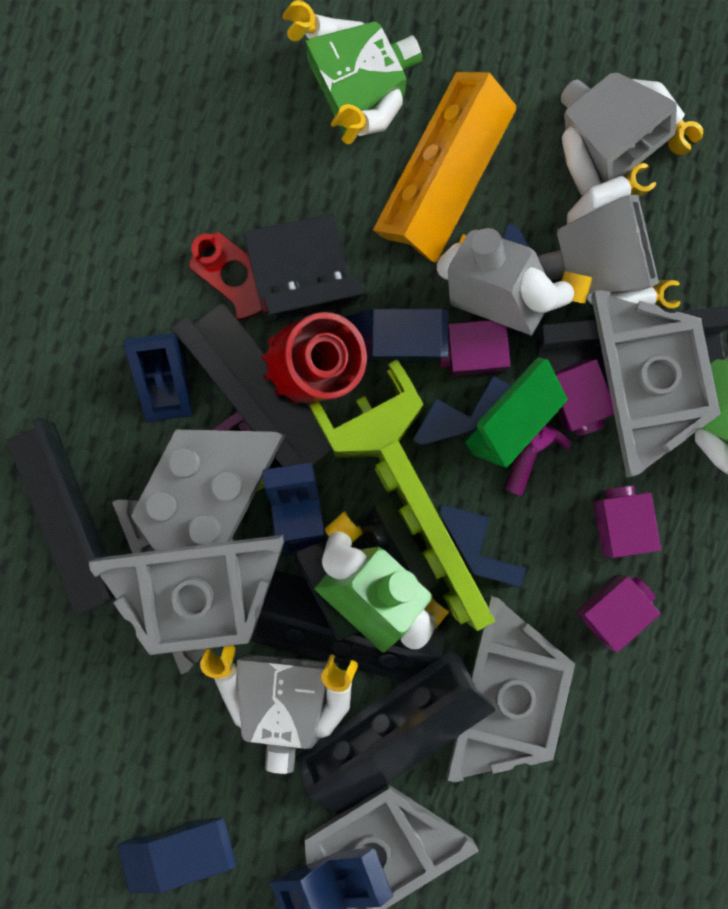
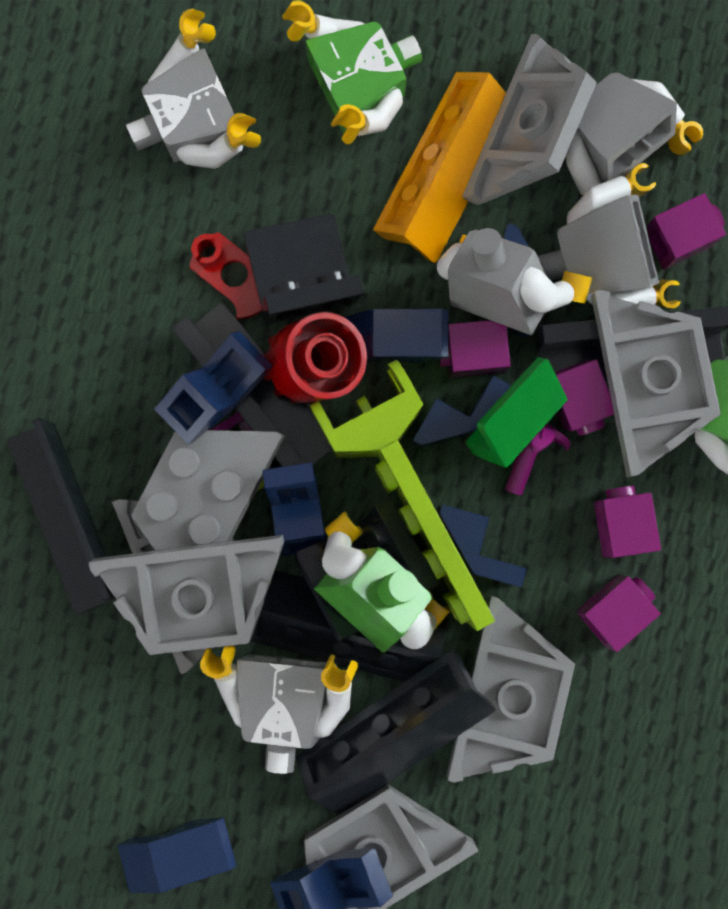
dark blue slope [124,333,193,422] -> none
none -> torso [126,9,261,169]
none -> dark blue slope [154,331,273,445]
none -> light grey wing [462,34,597,206]
none -> magenta brick [646,193,727,270]

